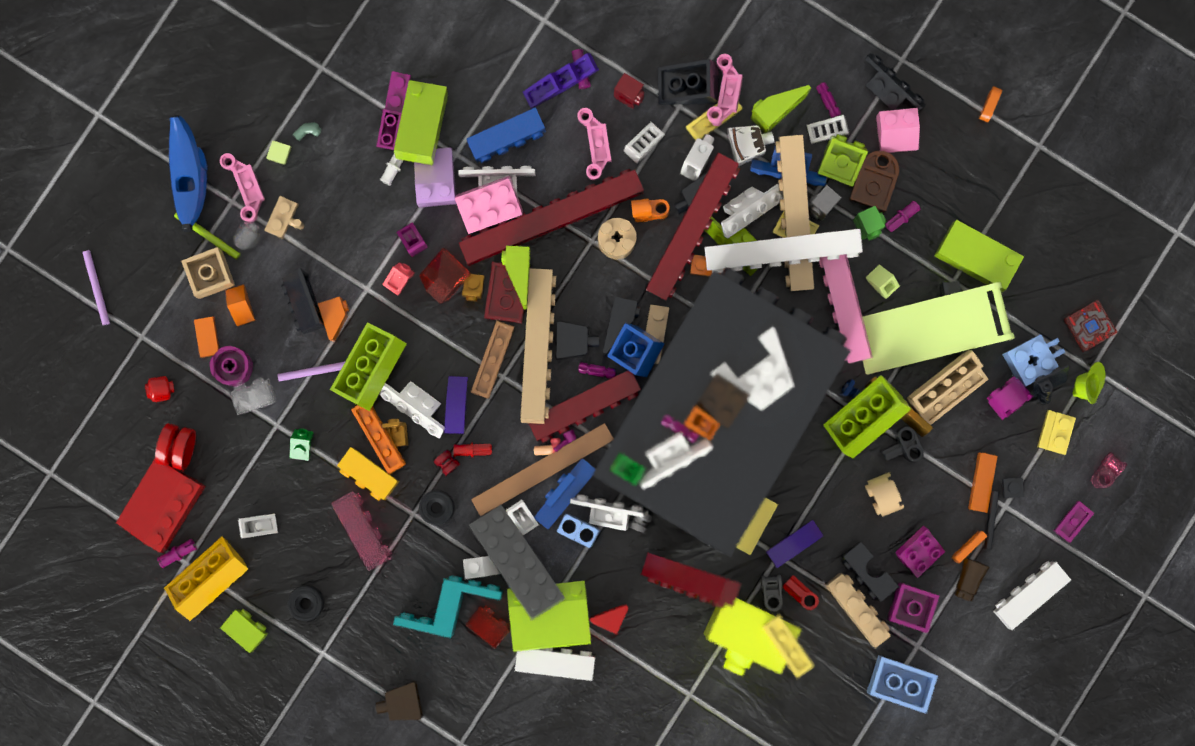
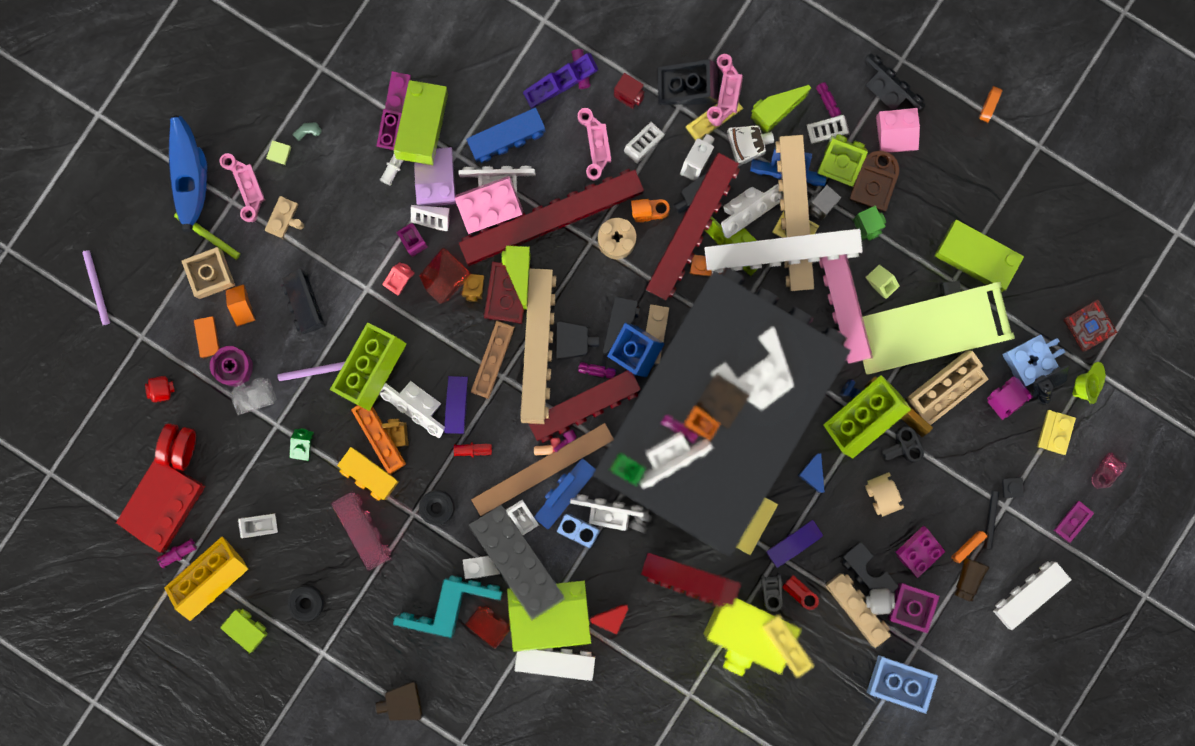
clear head [232,222,261,250] -> none
orange slope [318,296,349,342] -> none
dark red wheel [433,449,460,476] -> none
magenta axle [885,201,921,232] -> none
orange slope [968,452,998,513] -> none
none -> white slope [411,205,449,231]
none -> blue slope [798,454,825,493]
none -> light grey head [866,589,895,615]

